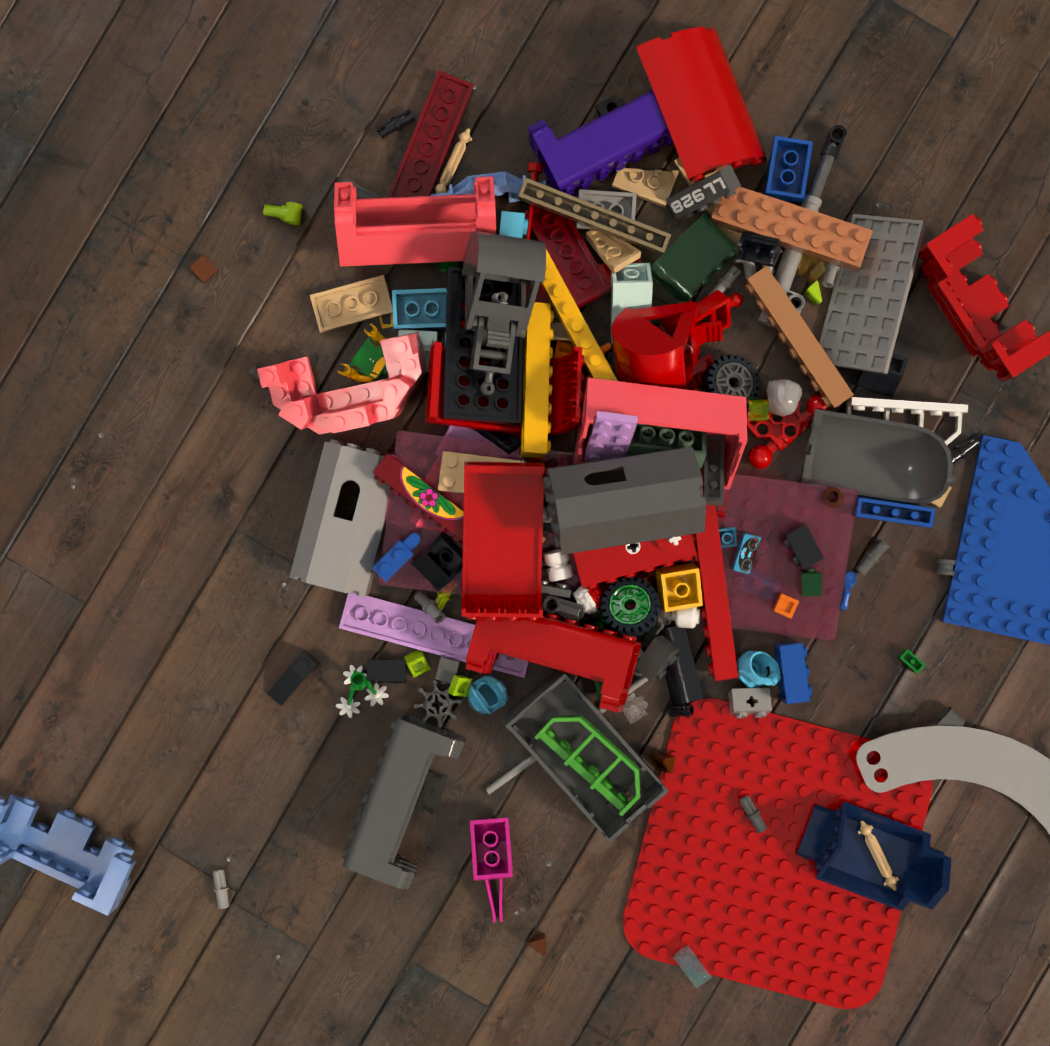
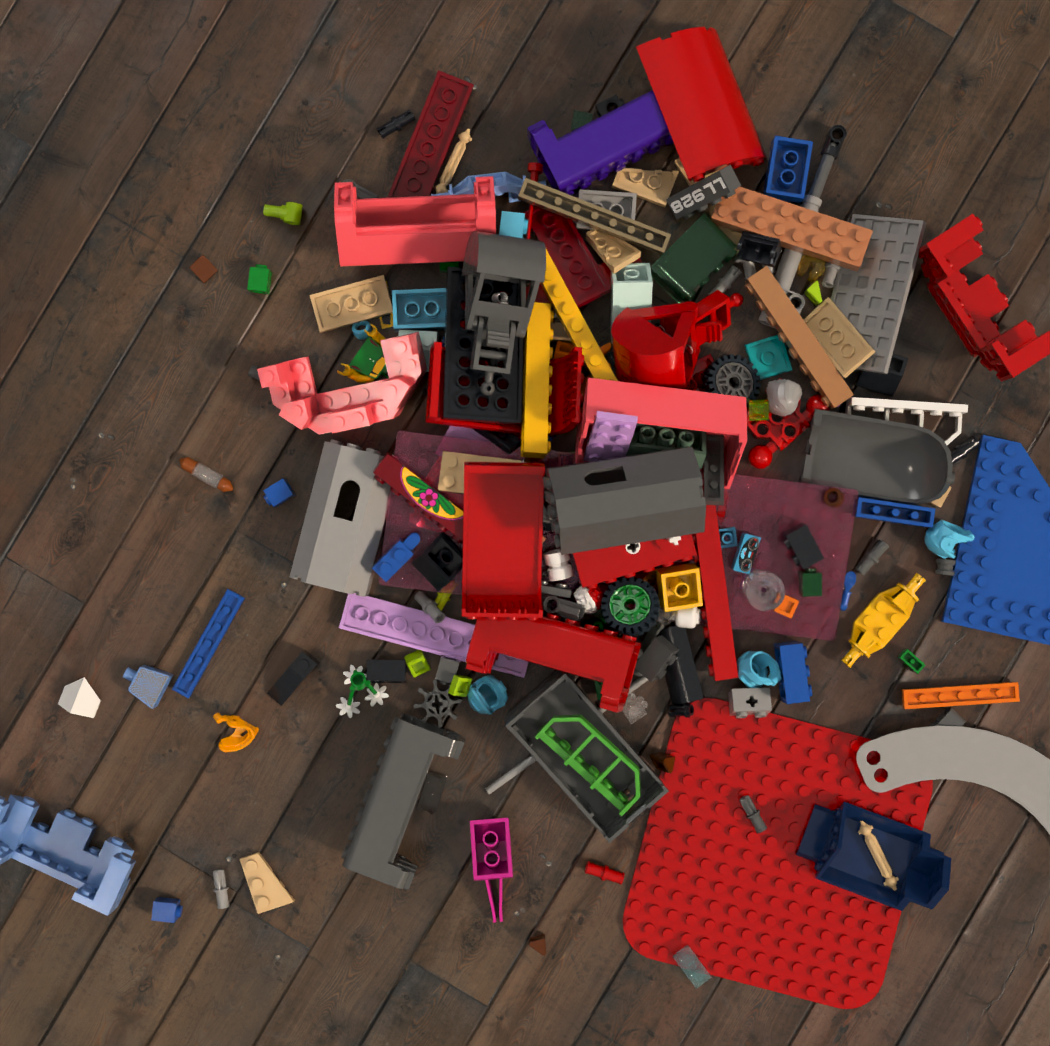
none -> white slope [58,677,101,718]
none -> medium blue torso [123,665,173,709]
none -> blue brick [151,897,183,923]
none -> blue tile [172,589,245,698]
none -> piece [179,457,233,492]
none -> light orange helmet [213,713,259,752]
none -> tan wing [240,852,295,914]
none -> green brick [247,264,272,295]
none -> blue brick [263,478,295,507]
none -> medium azure piece [352,321,372,340]
none -> clear green tile [570,110,593,131]
none -> red pin [584,861,625,885]
none -> clear brick [742,569,785,611]
none -> teal tile [744,335,792,381]
none -> tan plate [803,297,875,378]
none -> yellow plate [841,573,926,668]
none -> orange plate [902,682,1020,709]
none -> medium azure helmet [924,520,975,559]

